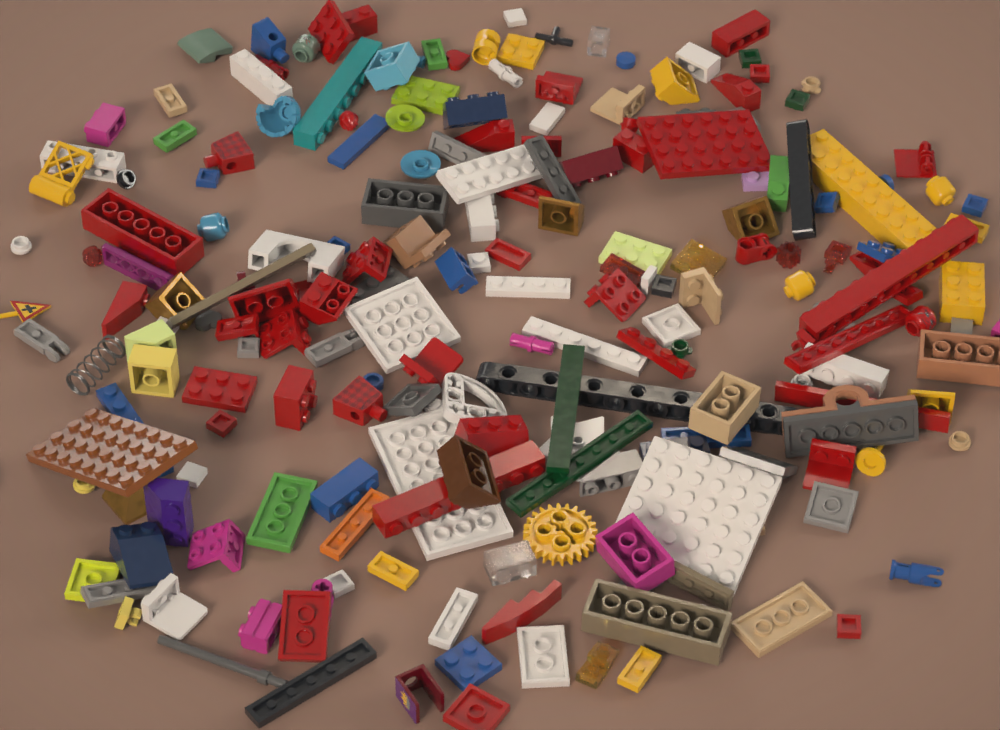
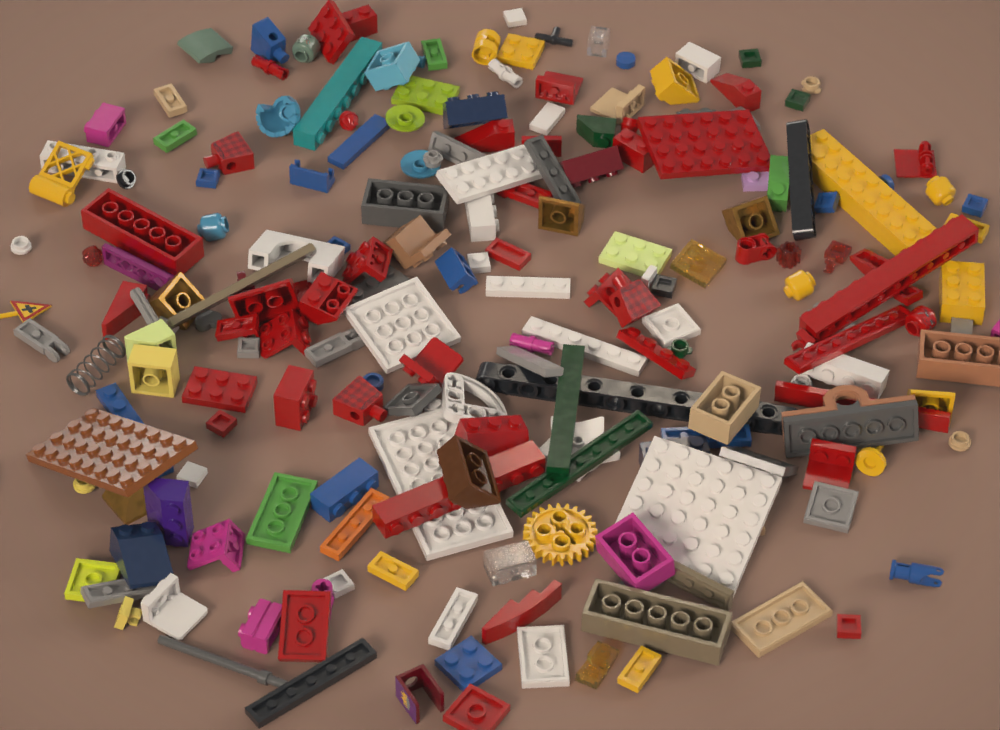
white brick [229,49,293,105] -> none
red tile [446,49,470,71] -> none
light grey slope [579,449,643,497] -> none
clear red plate [600,253,645,287] -> none
tan bracket [679,267,723,325] -> none
red brick [711,9,770,58] -> none
red plate [749,64,770,83] -> none
blue plate [857,240,903,263] -> none
none -> light grey axle [130,287,159,325]
none -> blue hinge [289,159,335,193]
none -> light grey plate [423,150,443,168]
none -> light grey tile [496,346,564,377]
none -> dark green slope [576,114,617,148]
none -> red torso [609,274,661,328]

